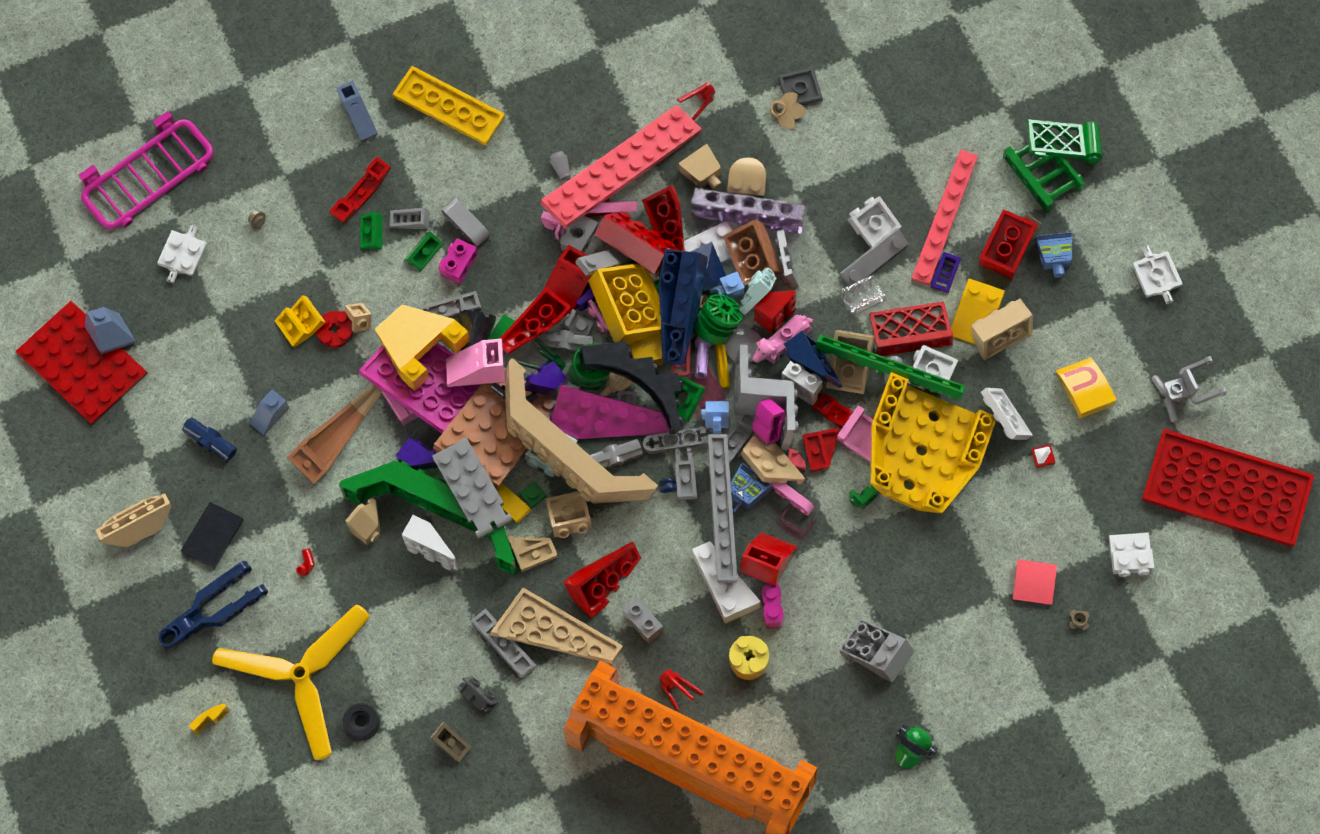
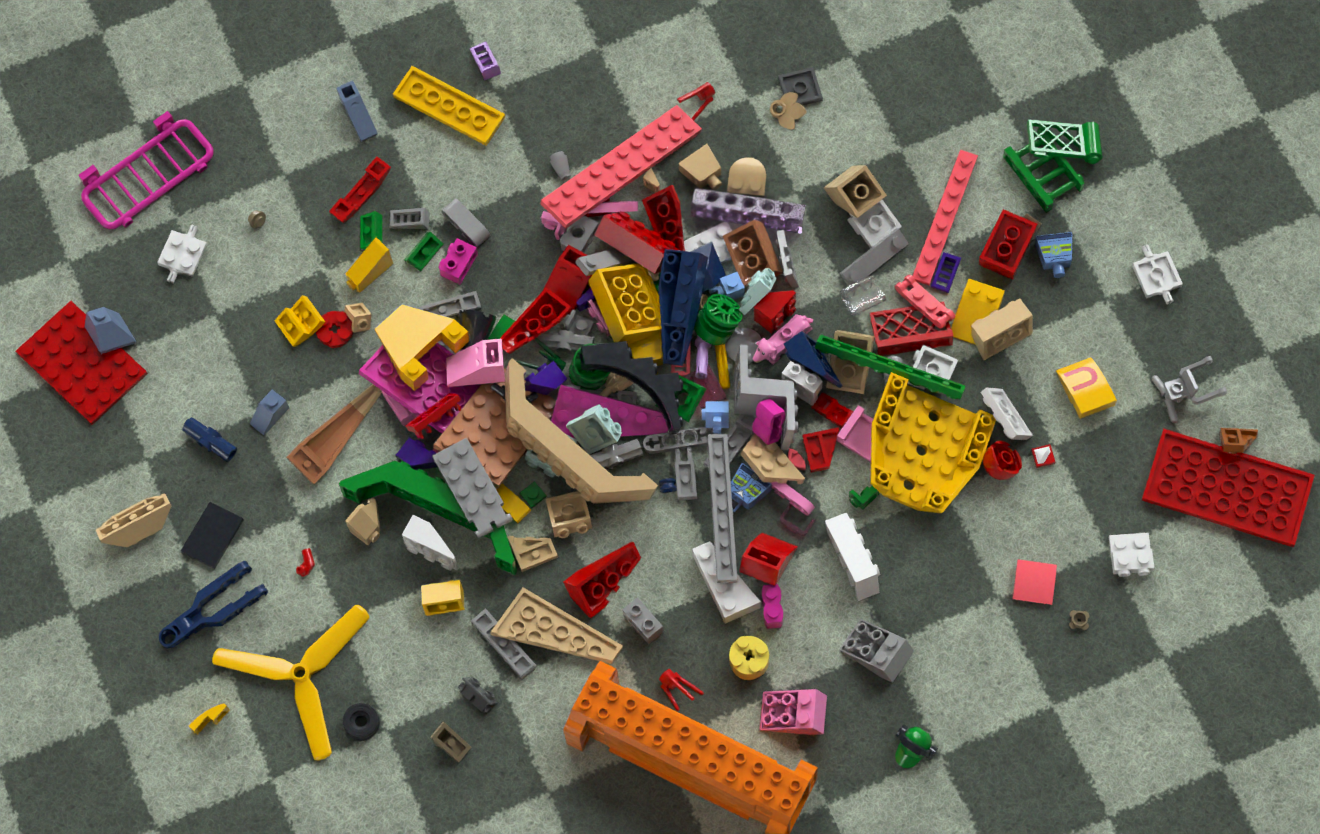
none -> yellow slope [345,237,393,293]
none -> red plate [405,393,461,439]
none -> yellow brick [421,580,464,616]
none -> medium lavender slope [469,42,501,80]
none -> light aqua plate [566,404,622,454]
none -> tan slope [643,168,660,193]
none -> bright pink slope [760,689,827,735]
none -> tan slope [824,165,887,218]
none -> white wedge [825,513,880,601]
none -> coral plate [894,274,956,329]
none -> red cylinder [983,441,1022,480]
none -> dark orange wing [1220,428,1258,454]

